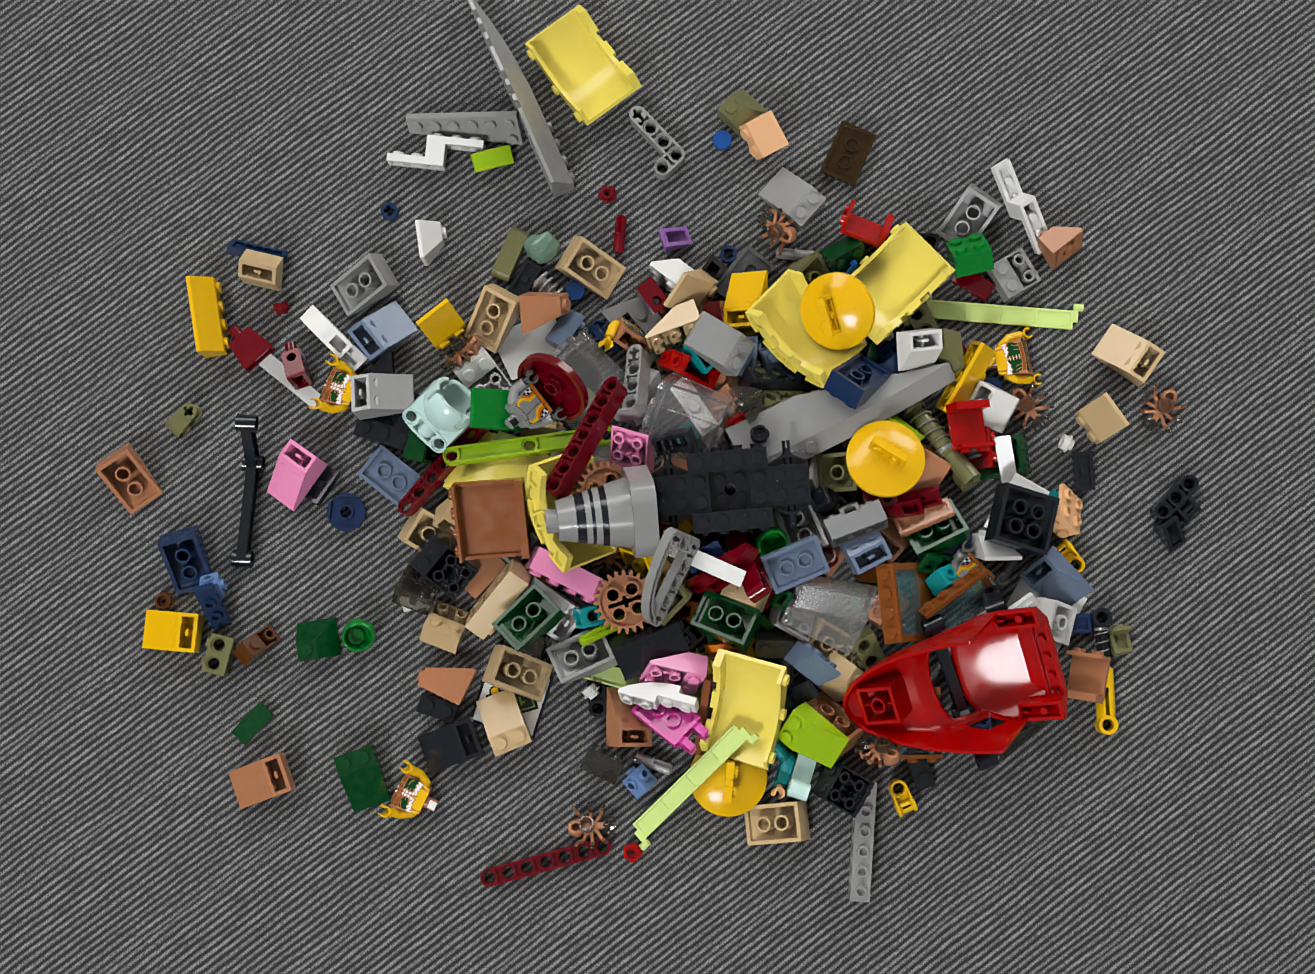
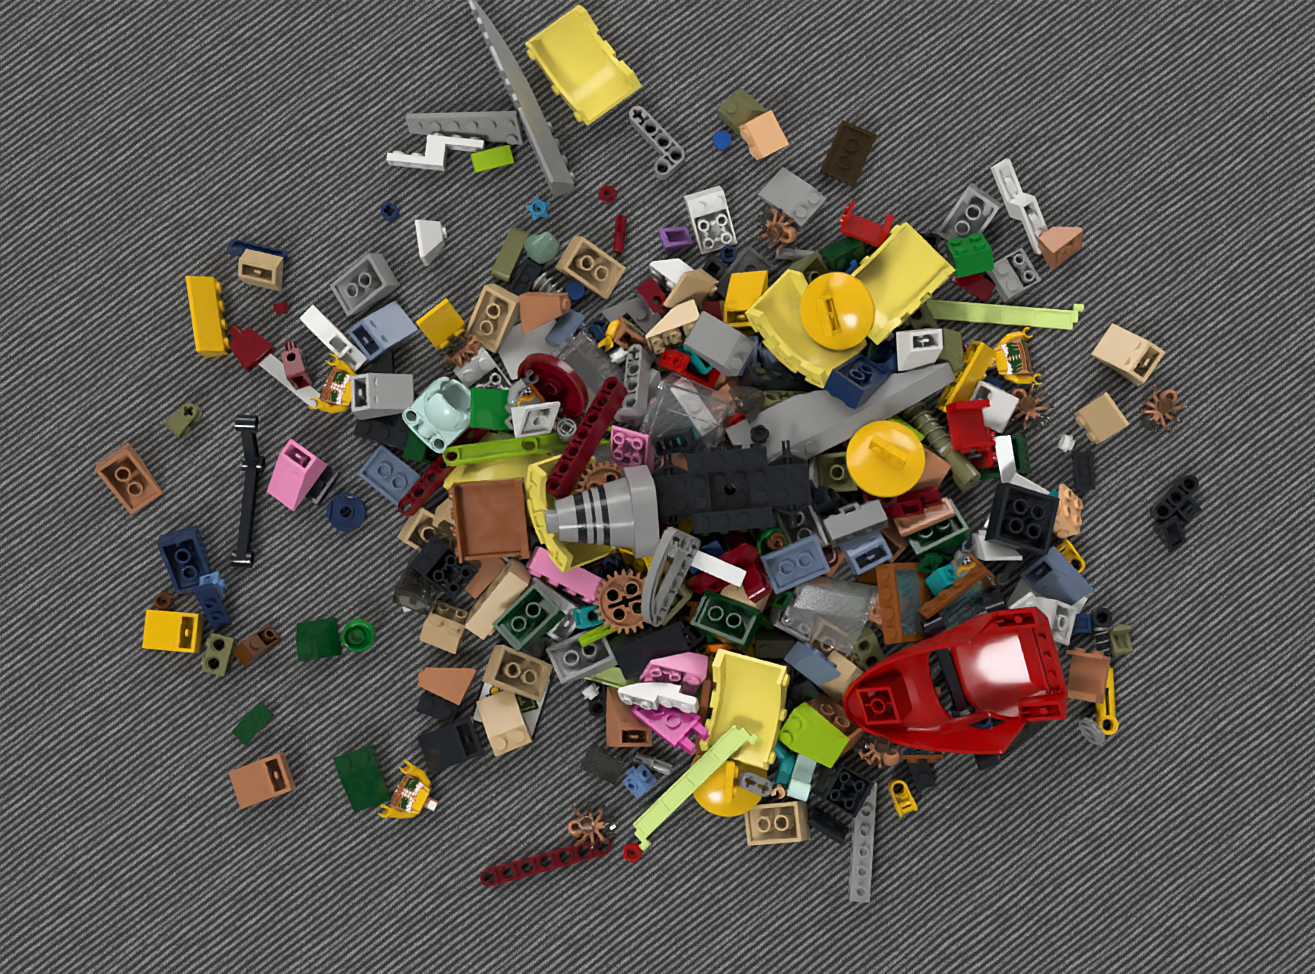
none -> white slope [511,401,560,438]
none -> dark azure plate [526,196,550,221]
none -> light grey wheel [557,418,577,443]
none -> dark blue bush [603,553,622,573]
none -> white plate [609,347,627,364]
none -> white slope [684,185,737,255]
none -> light grey beam [737,771,772,797]
none -> reddish brown plate [767,532,786,551]
none -> black plate [807,807,849,845]
none -> light grey gear [1079,717,1105,745]

